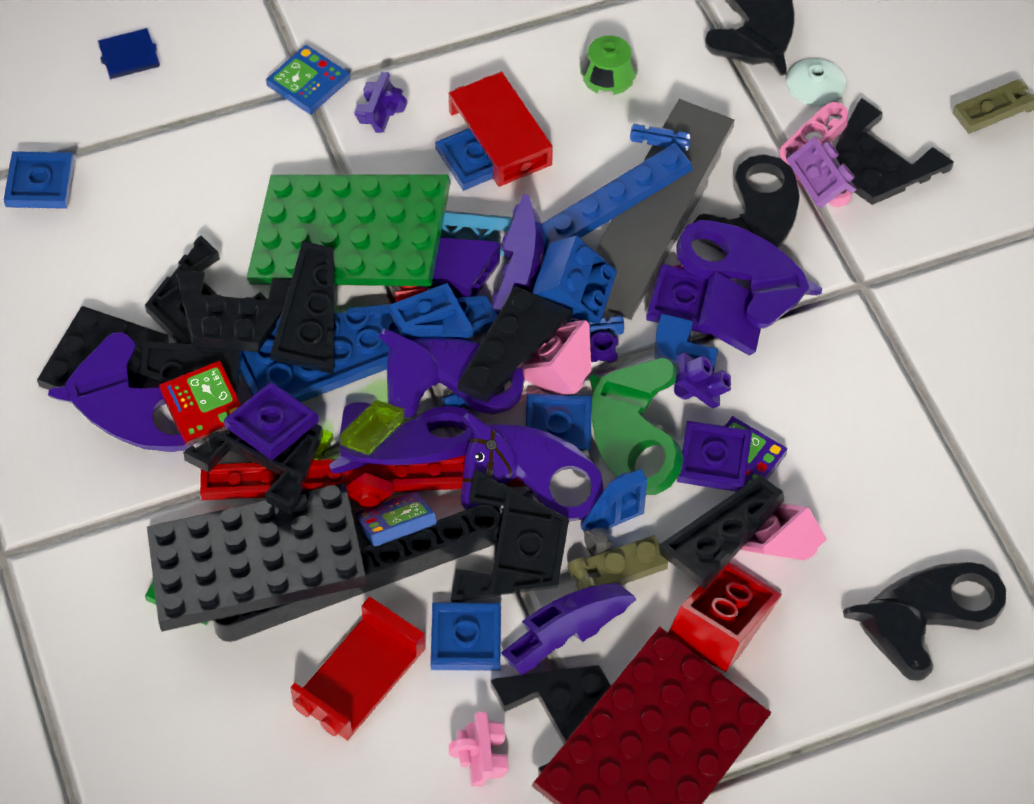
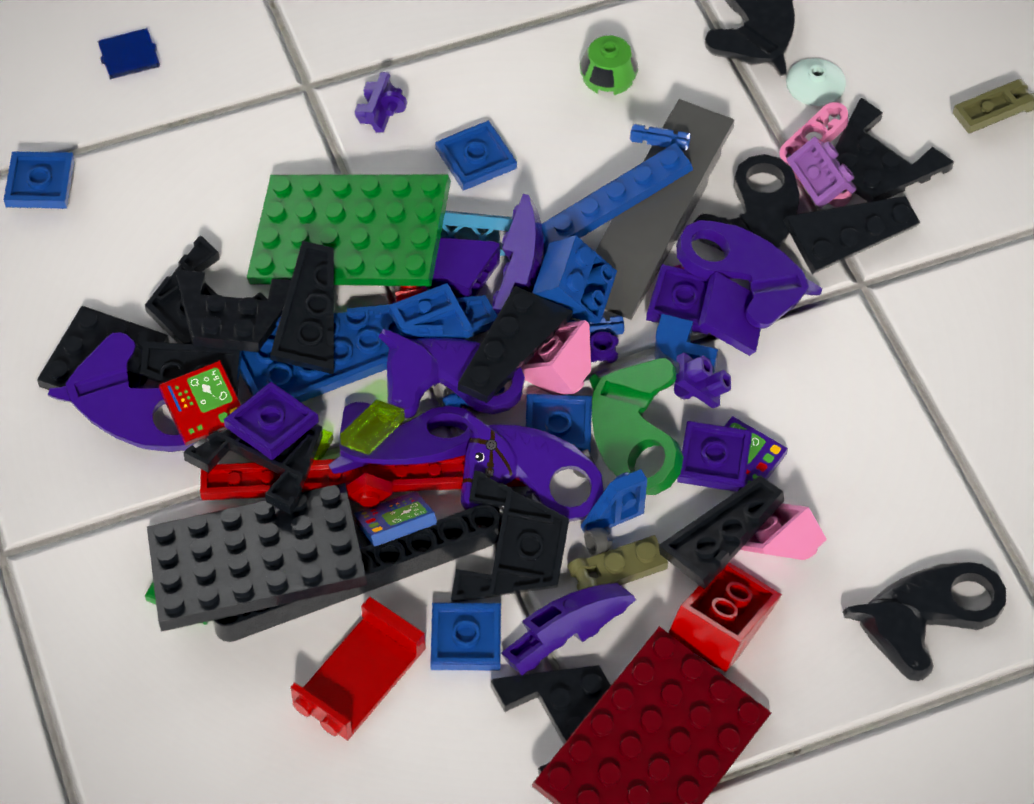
blue tile [266,45,350,115] -> none
red panel [448,71,553,187] -> none
bright pink hips [448,712,509,787] -> none
none -> black wing [783,196,920,275]

